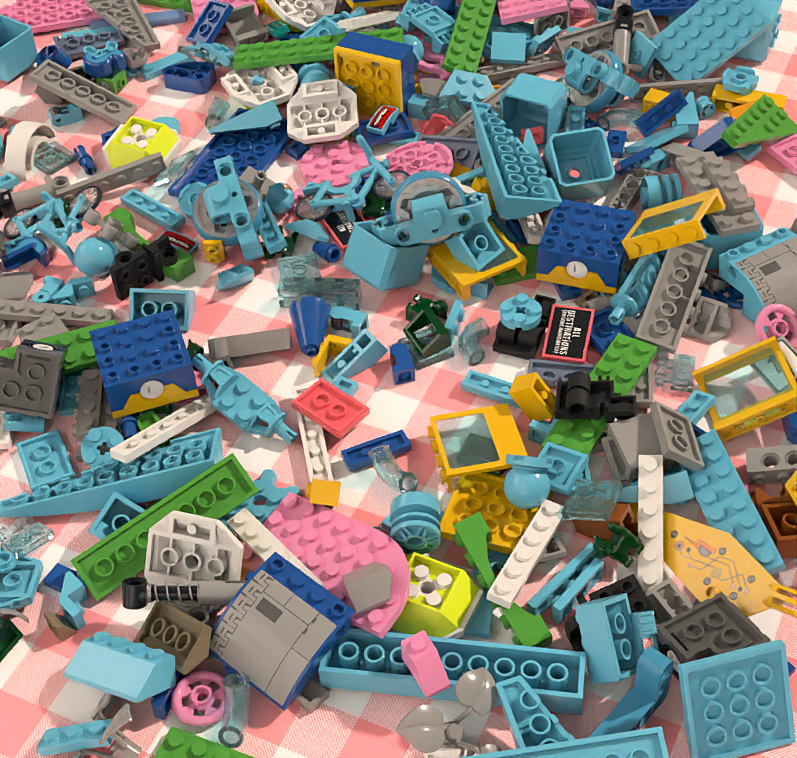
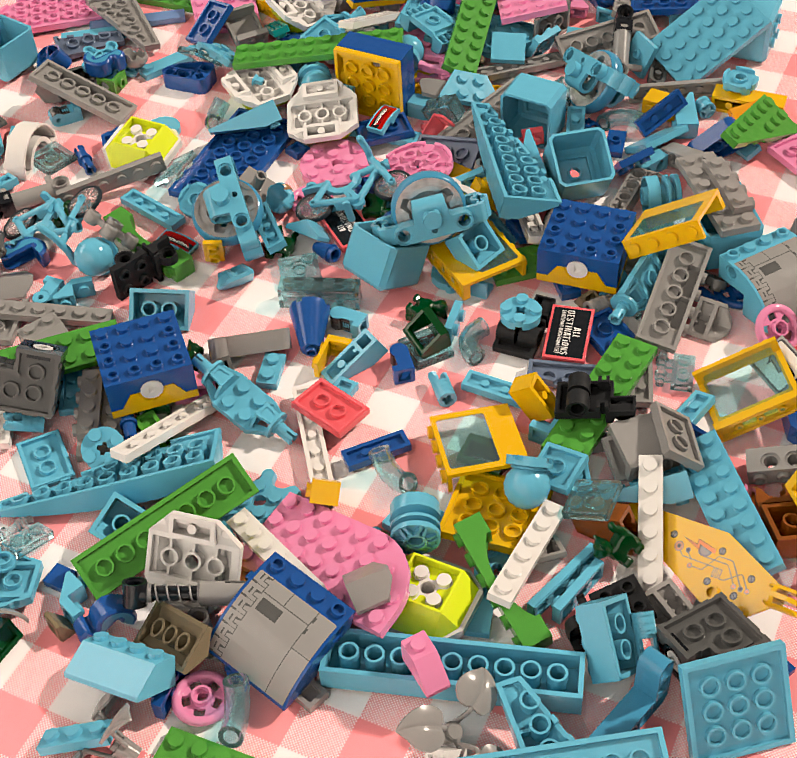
none -> blue animal [73,594,137,642]
none -> medium azure plate [255,352,287,390]
none -> medium azure hinge [428,371,457,407]

